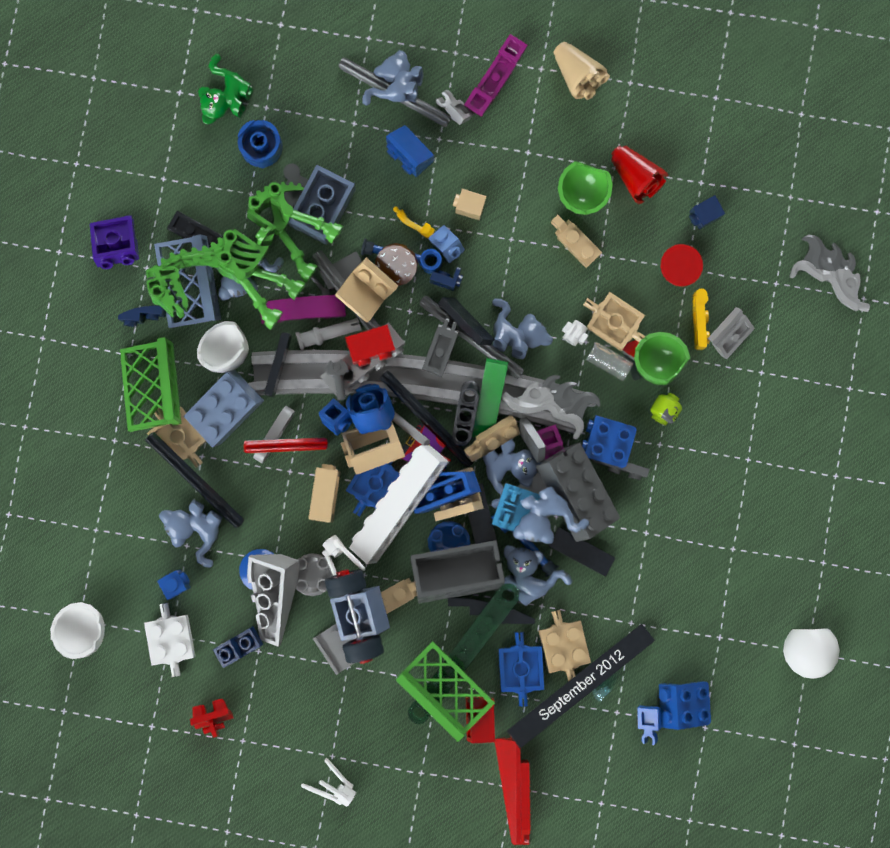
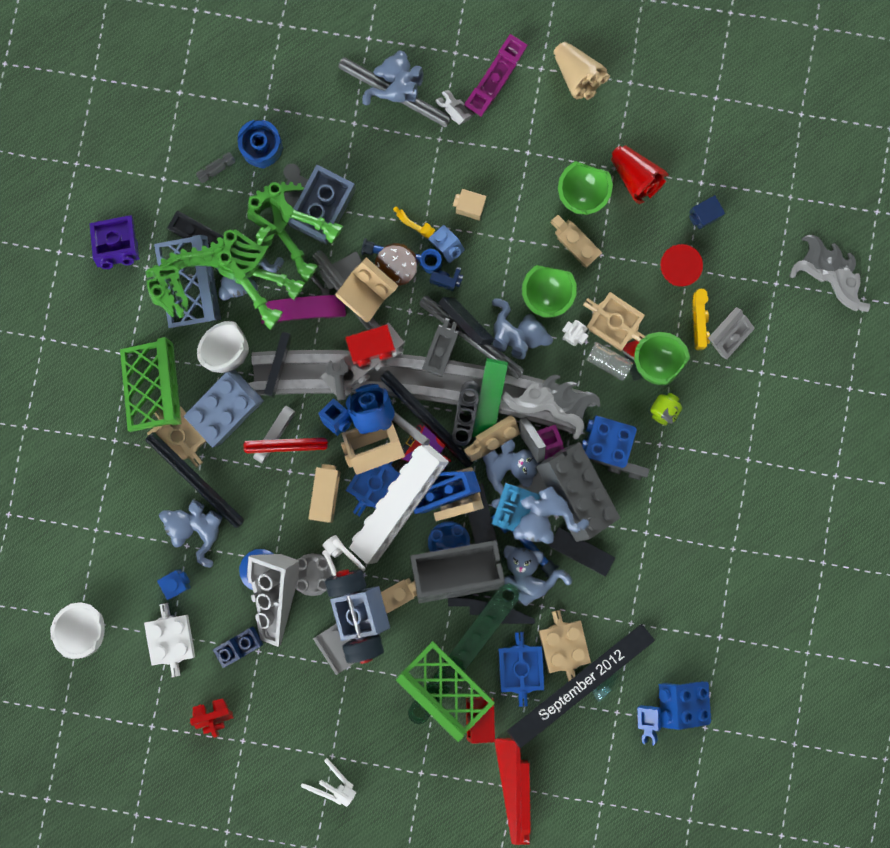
dark blue slope [118,306,166,327] -> none
green animal [198,54,253,124] -> none
light grey pin [296,317,361,350] -> none
blue slope [386,125,434,177] -> none
white cylinder [783,629,840,679] -> none
none -> dark grey axle [196,152,235,183]
none -> bright green cylinder [522,265,577,317]

